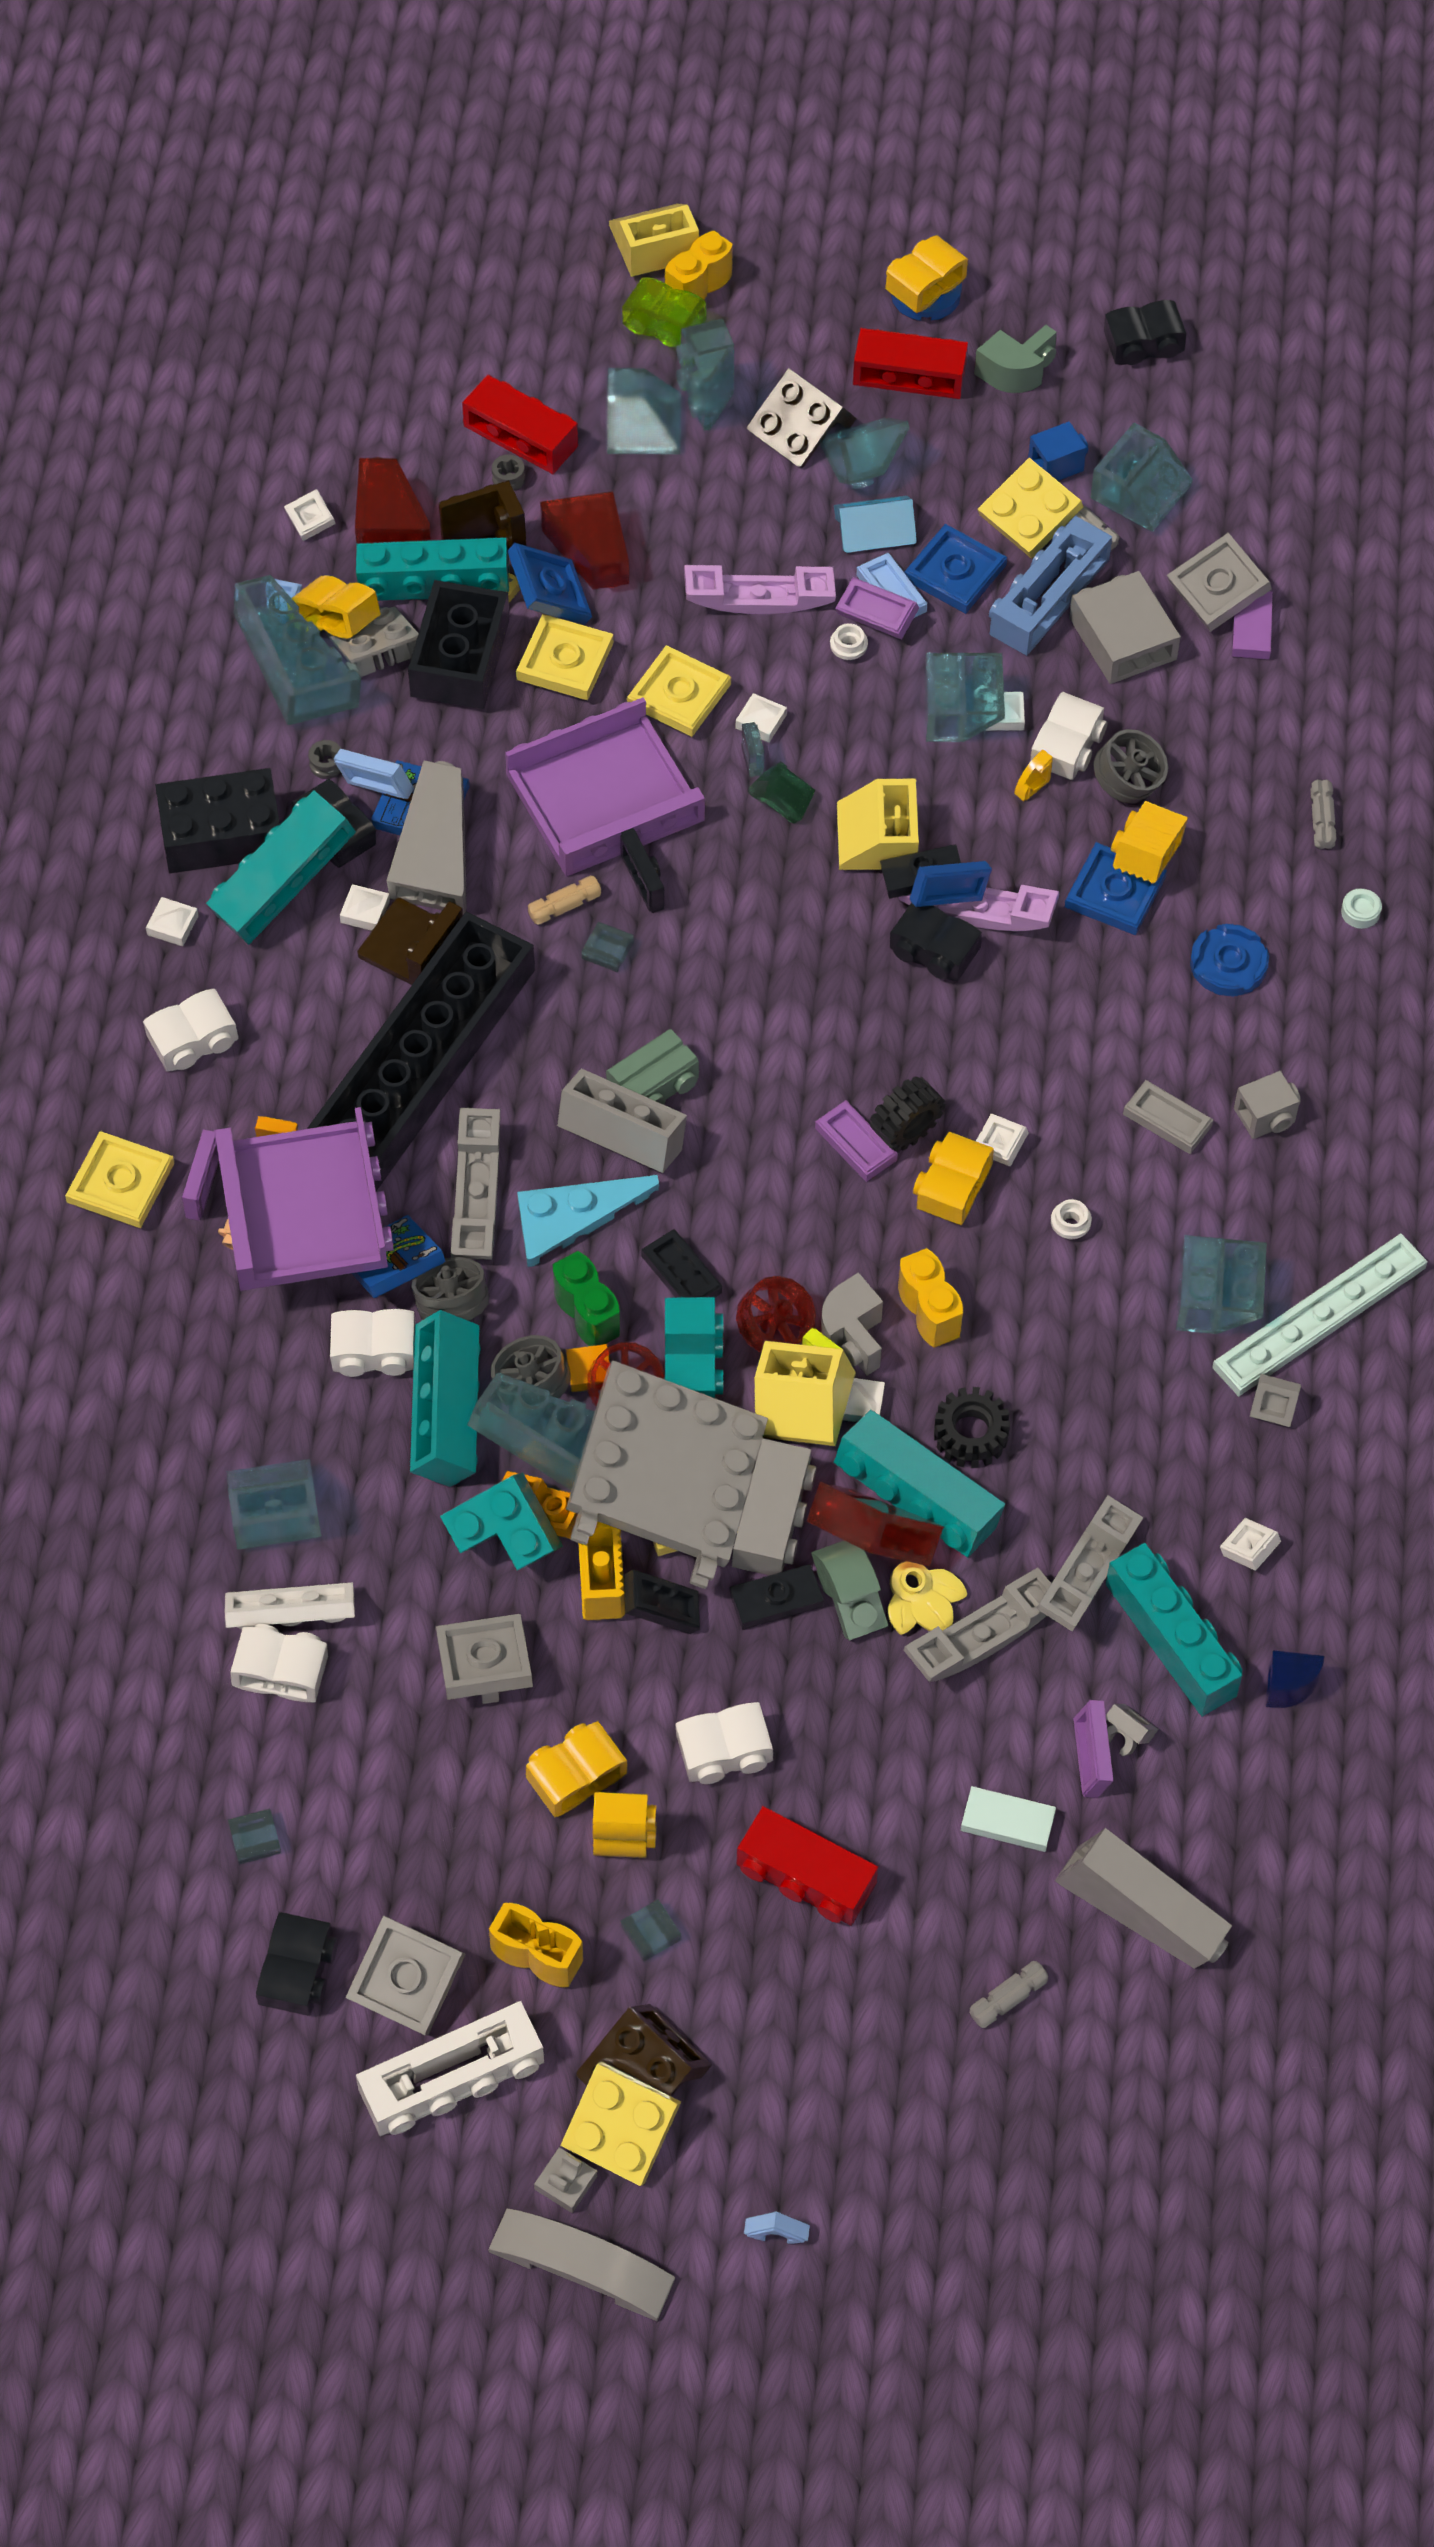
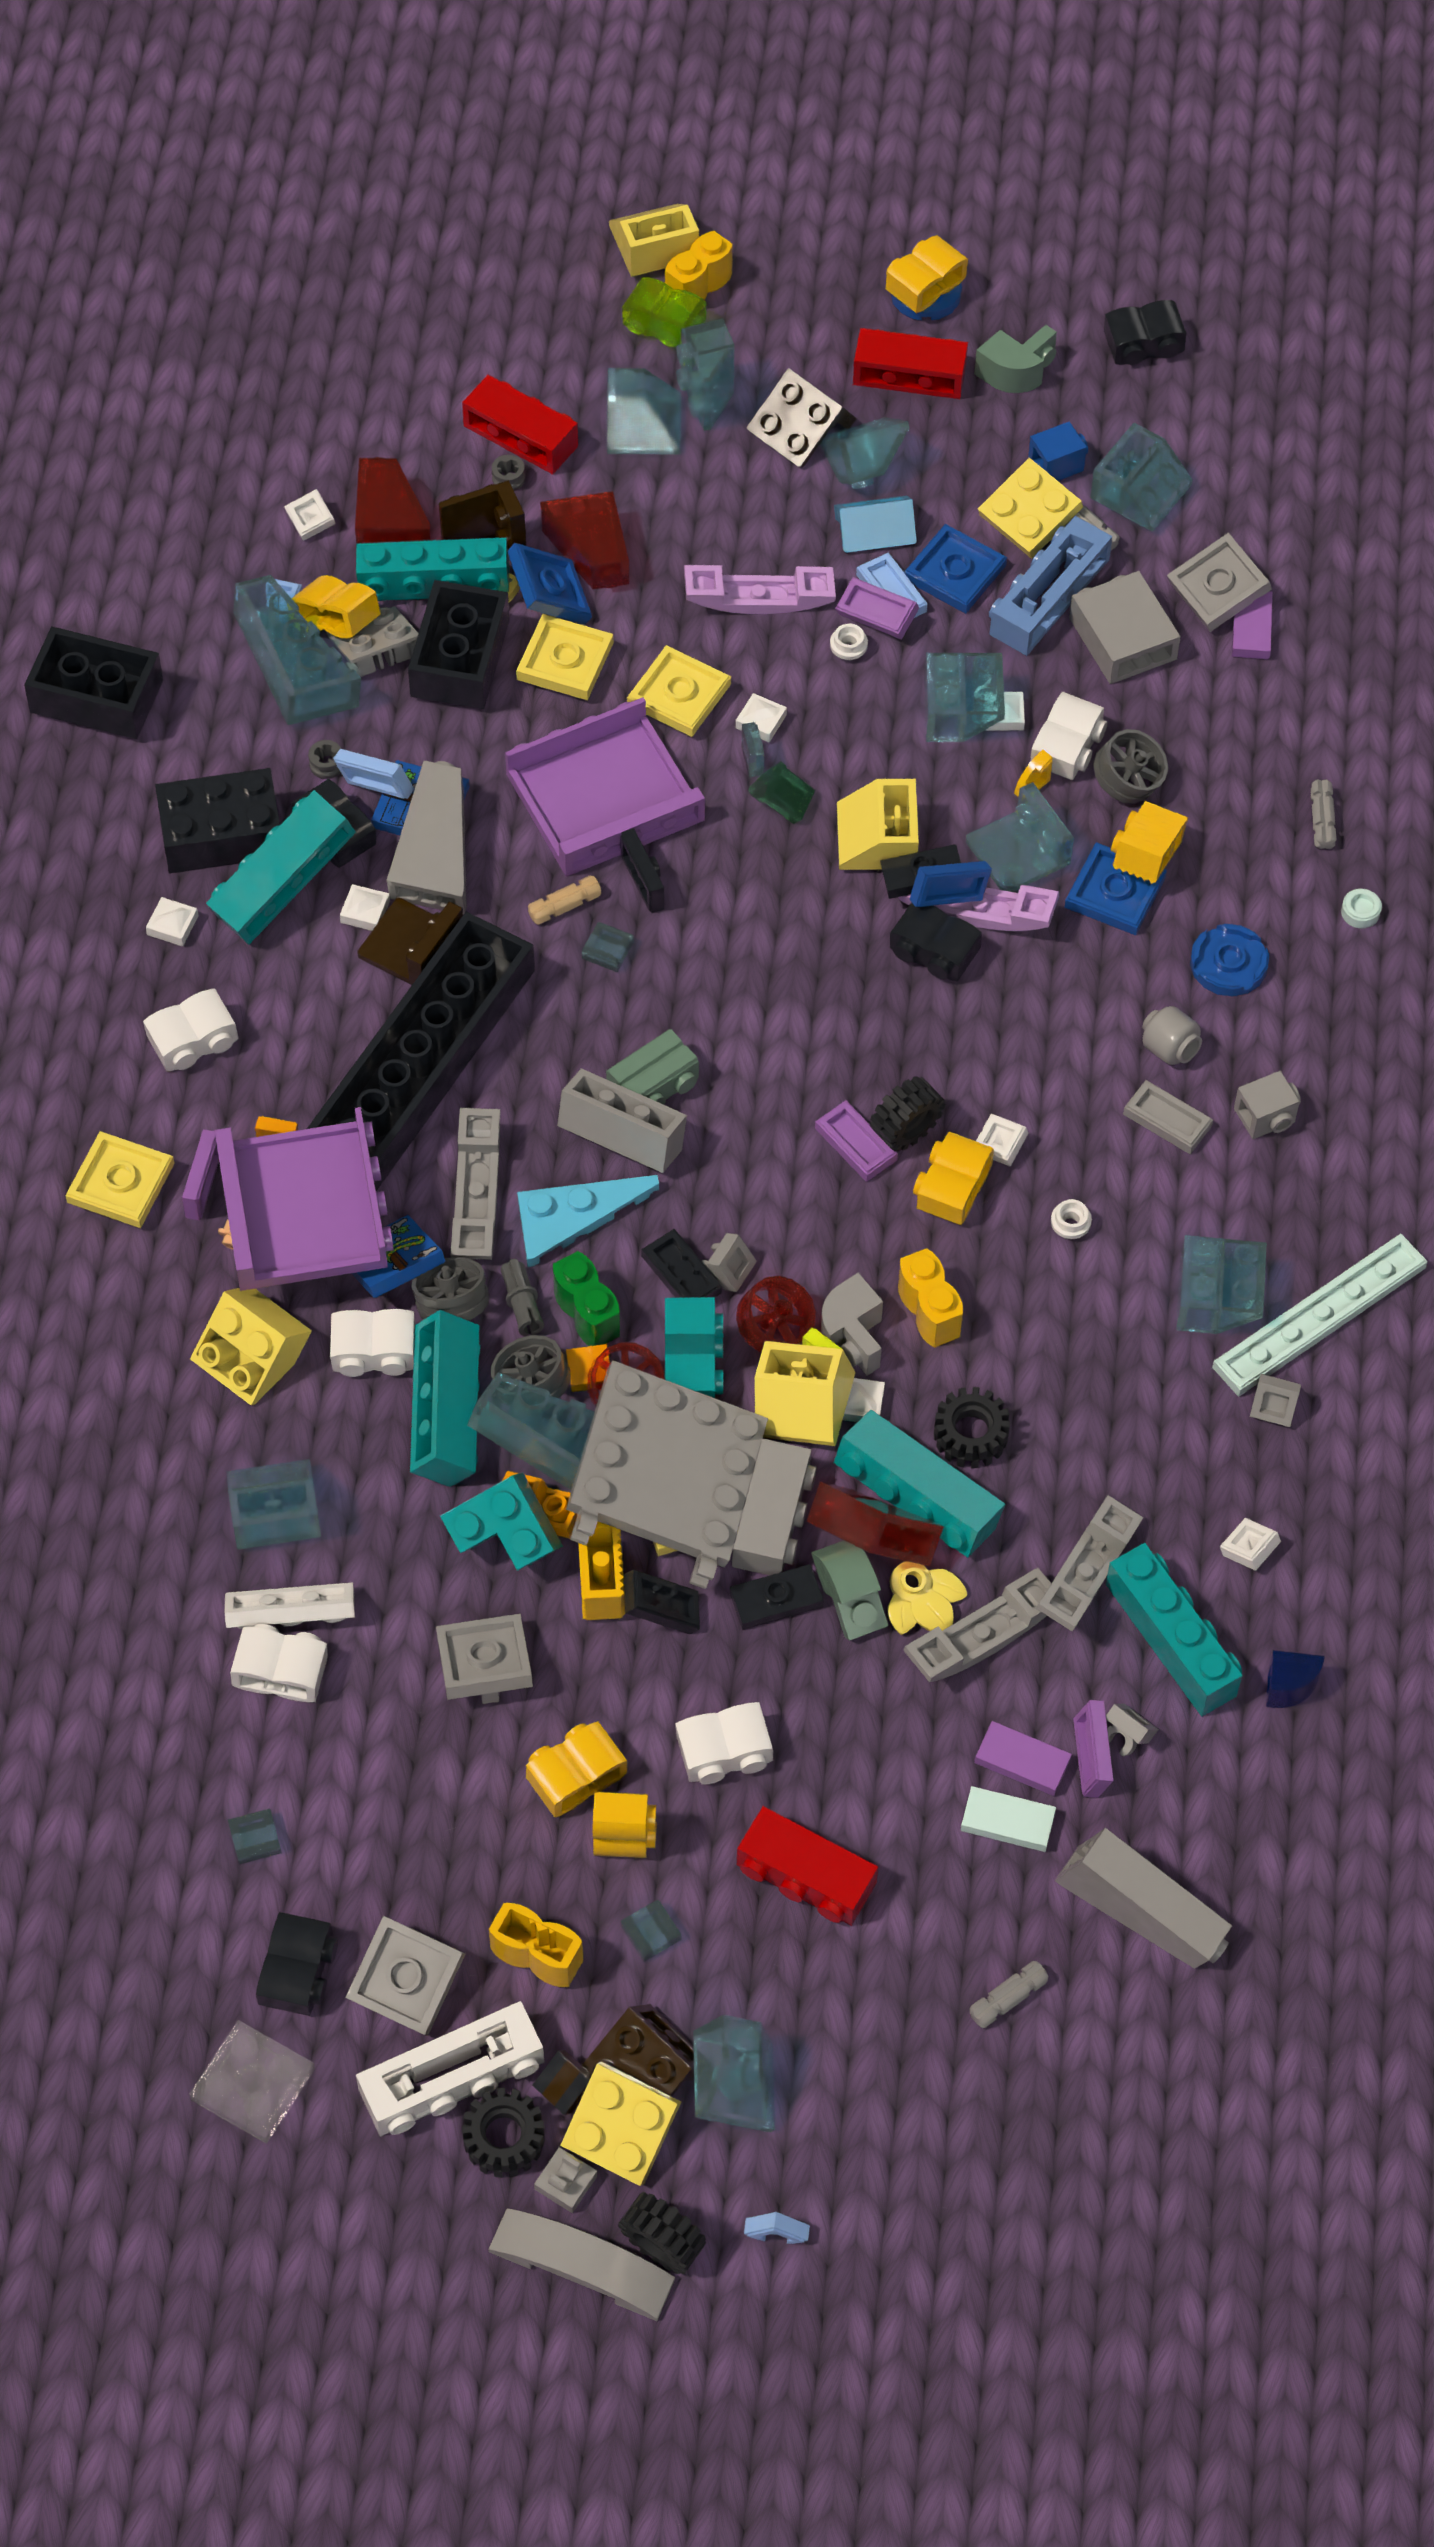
none -> black brick [24,626,163,739]
none -> clear plate [189,2020,315,2144]
none -> light yellow slope [190,1288,312,1405]
none -> black tyre [462,2088,545,2178]
none -> dark grey axle [501,1259,544,1336]
none -> tile [532,2050,592,2115]
none -> black tyre [618,2192,707,2274]
none -> clear light blue slope [693,2014,775,2132]
none -> light grey tile [702,1233,757,1292]
none -> clear light blue bracket [966,782,1074,892]
none -> medium lavender tile [974,1721,1072,1796]
none -> light grey head [1142,1006,1202,1065]

